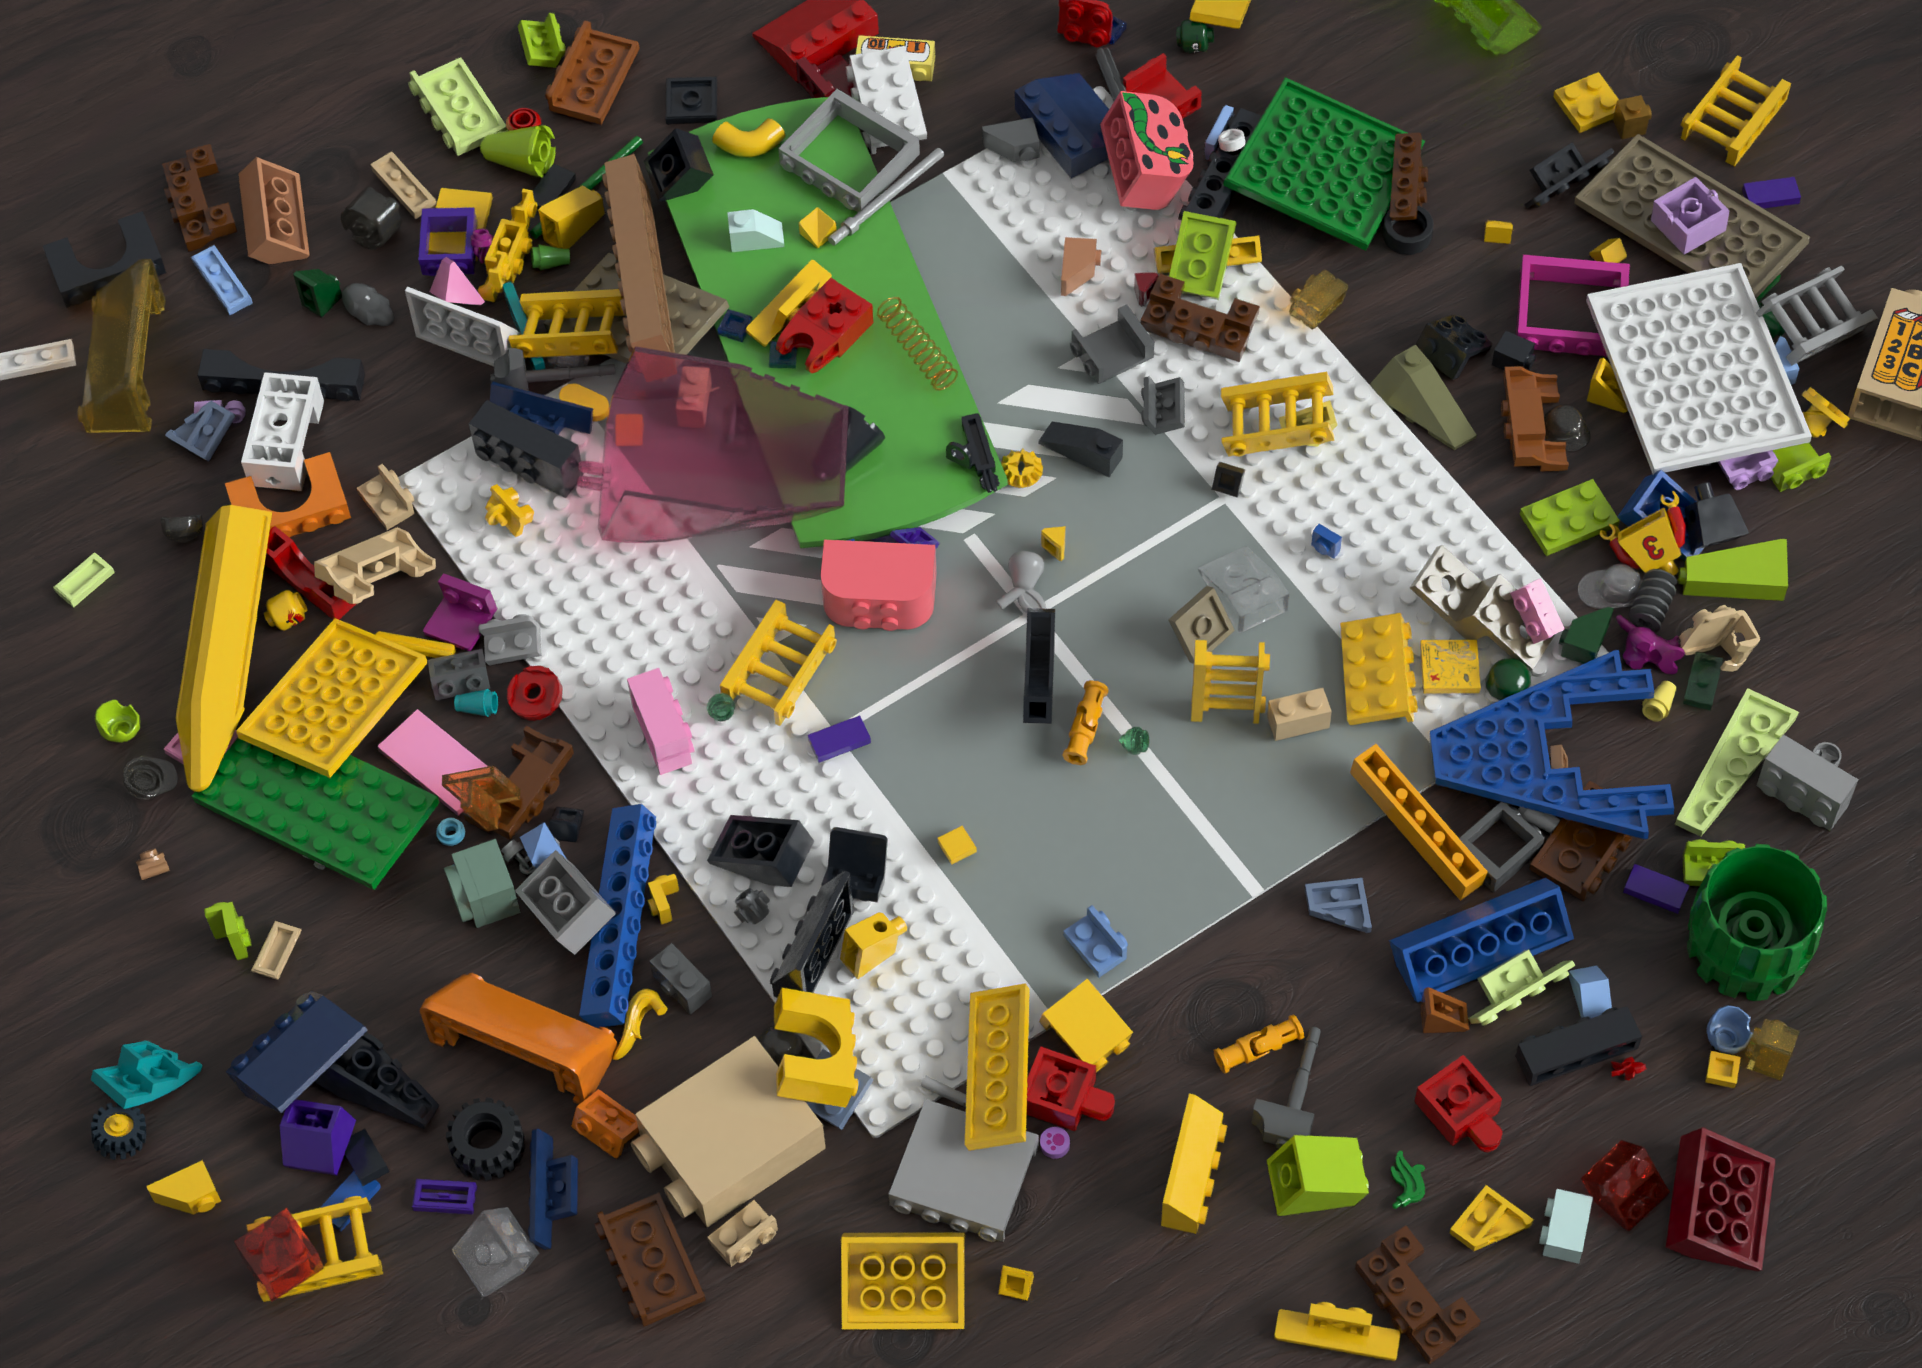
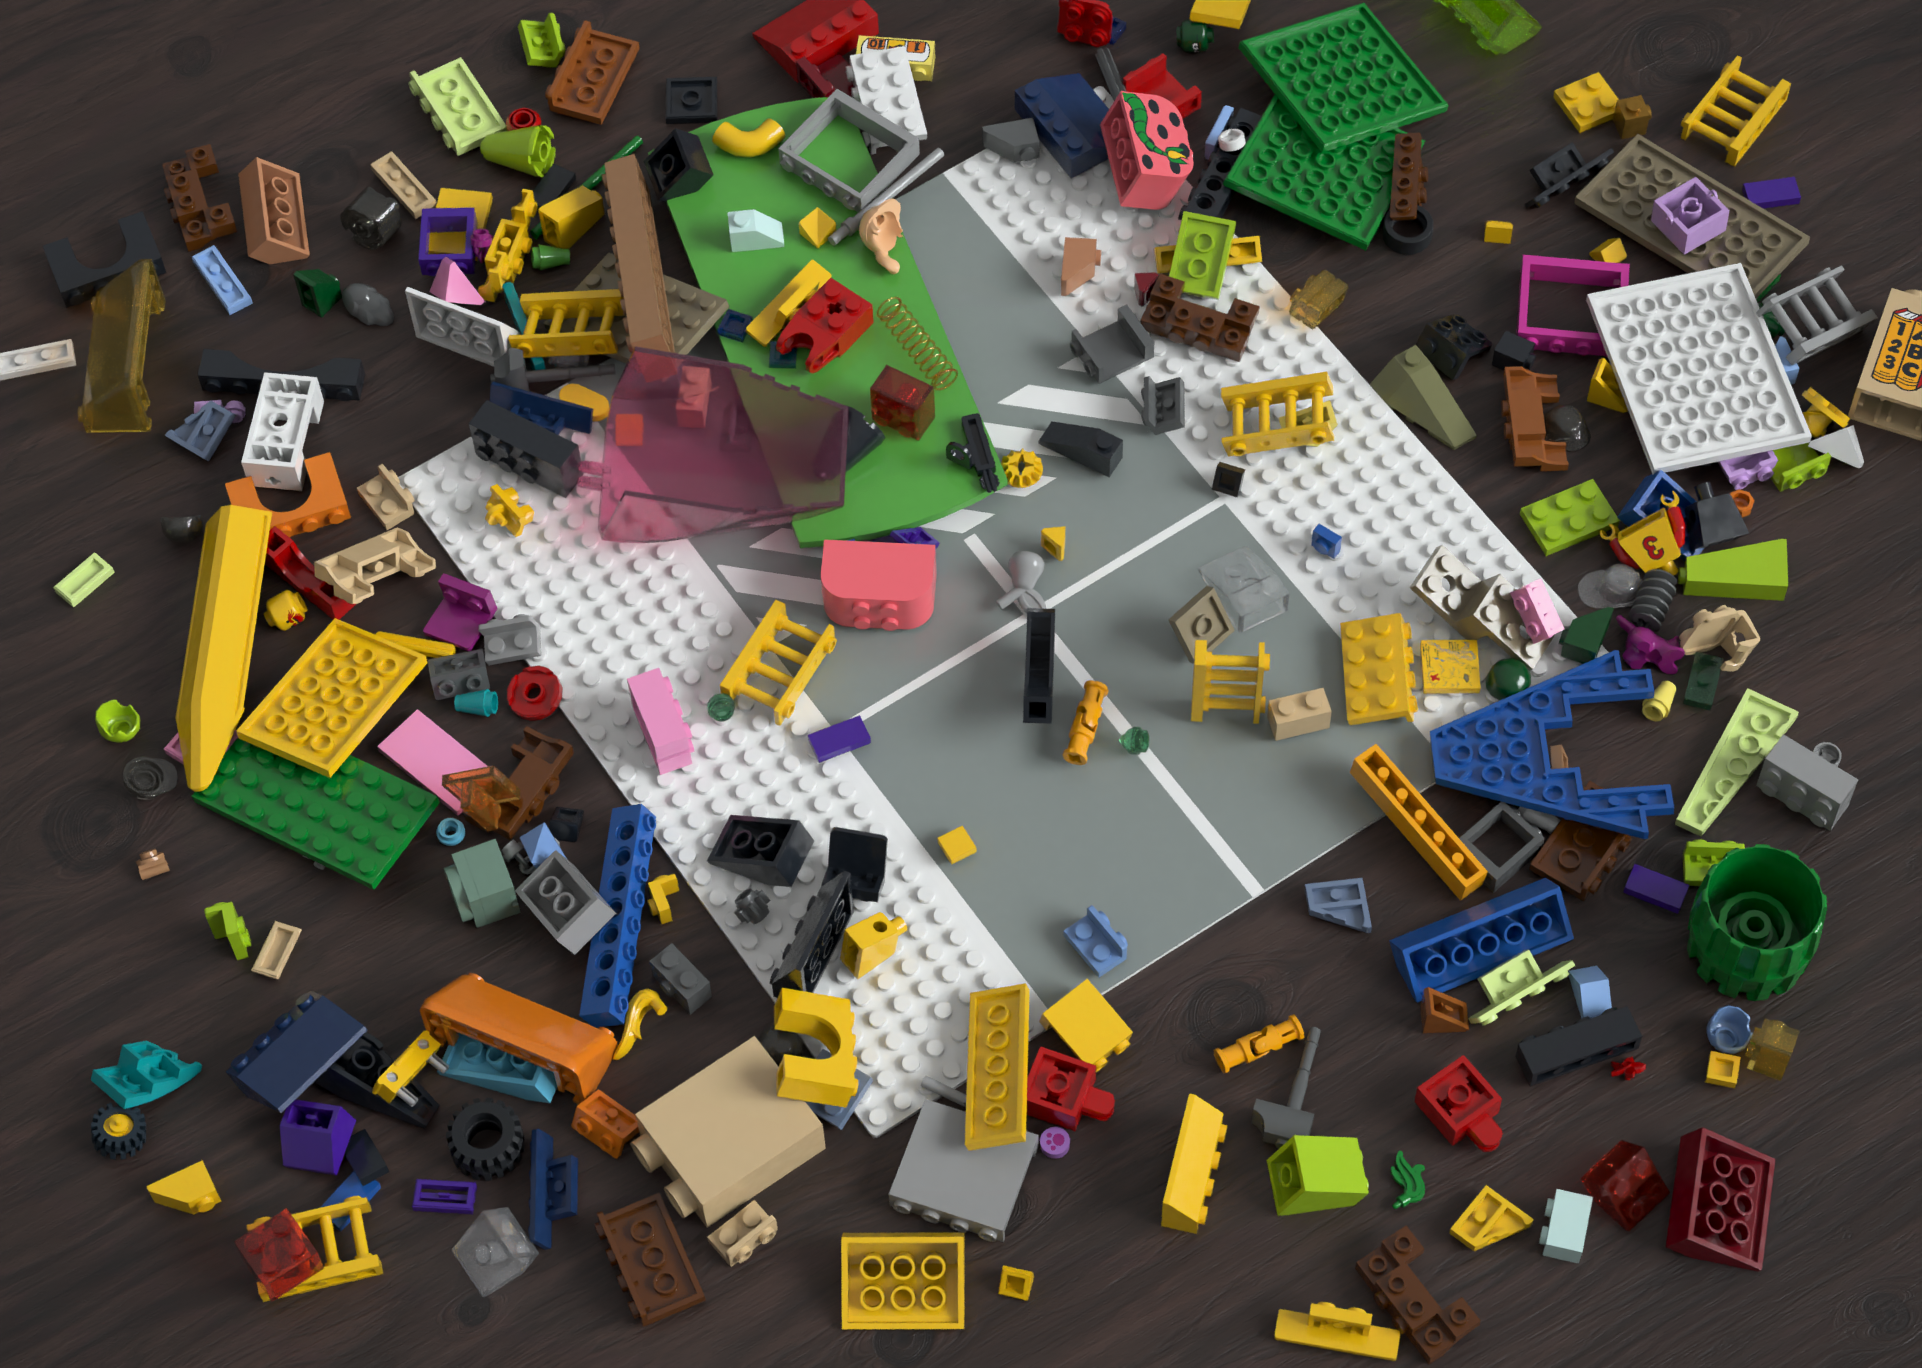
none -> yellow piece [372,1030,449,1107]
none -> medium azure slope [437,1033,557,1103]
none -> light nougat piece [859,199,903,275]
none -> clear red brick [870,365,935,441]
none -> green tile [1238,3,1449,153]
none -> orange tile [1730,489,1754,518]
none -> white slope [1808,425,1864,468]

